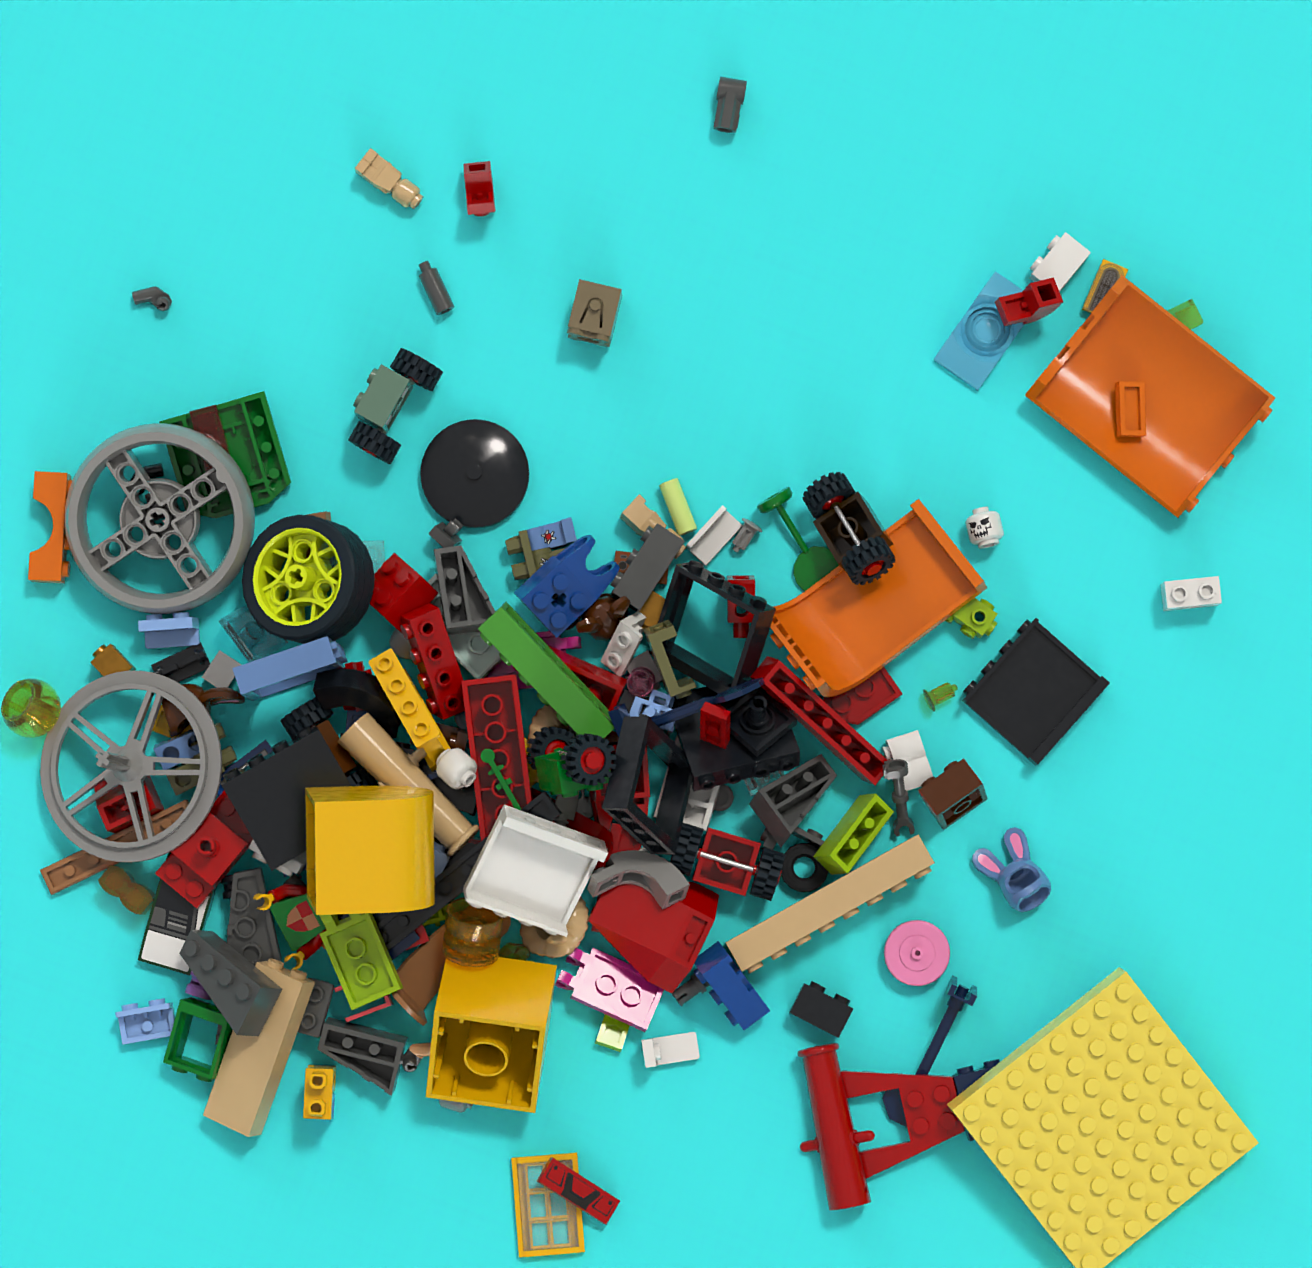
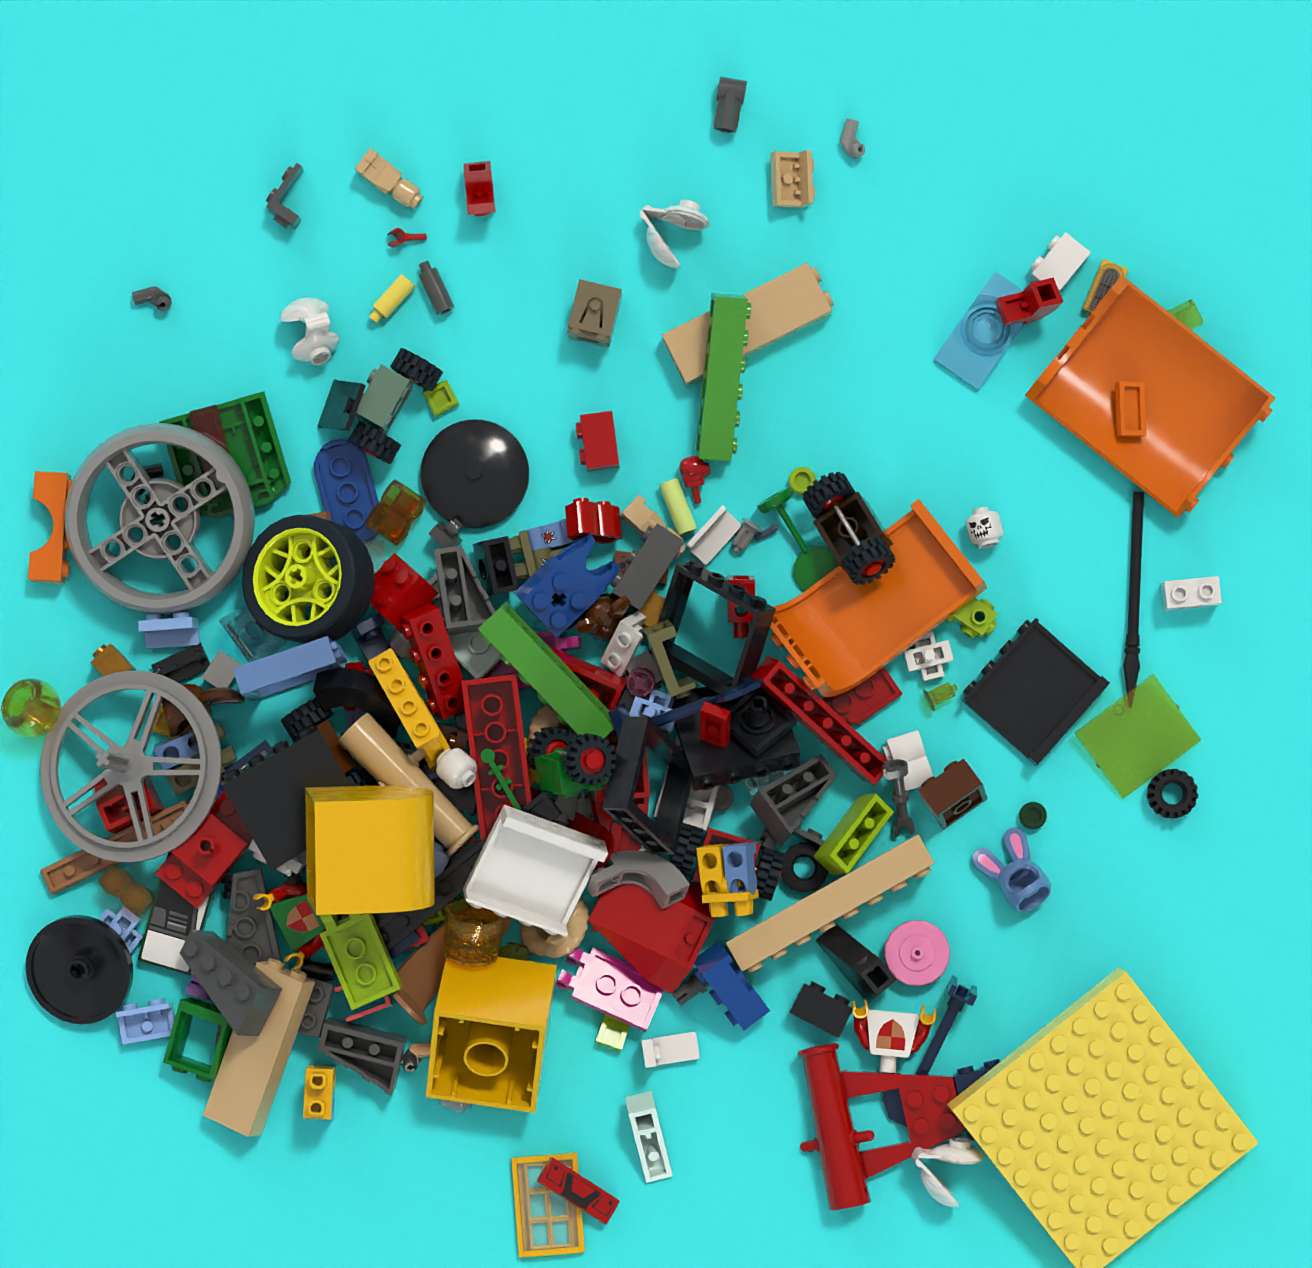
none -> black dish [26,915,133,1024]
none -> light blue piece [98,906,144,953]
none -> dark grey bracket [266,163,304,229]
none -> white animal [280,297,340,365]
none -> black pin [301,958,334,981]
none -> blue tile [314,439,383,545]
none -> container [317,379,366,431]
none -> dark blue bracket [351,613,392,675]
none -> clear orange brick [365,480,426,546]
none -> light yellow cylinder [369,274,415,324]
none -> red hand [387,228,427,248]
none -> lime tile [423,380,459,417]
none -> black brick [473,536,519,596]
none -> red brick [565,498,622,544]
none -> red brick [575,411,620,472]
none -> light aqua slope [625,1091,673,1183]
none -> white animal [640,200,710,268]
none -> tan brick [662,262,834,386]
none -> red piece [679,456,710,504]
none -> bright green brick [695,293,751,461]
none -> yellow hips [696,842,759,917]
none -> sand blue leg [754,523,779,541]
none -> tan bracket [770,150,815,208]
none -> lime tile [789,467,816,495]
none -> black slope [815,924,897,1004]
none -> light grey arm [840,119,865,159]
none -> torso [851,1000,937,1073]
none -> white piece [904,631,954,681]
none -> white animal [912,1137,984,1207]
none -> dark green tile [1019,802,1047,829]
none -> clear yellow piece [1074,674,1201,798]
none -> black piece [1123,491,1144,708]
none -> black tyre [1147,769,1198,819]

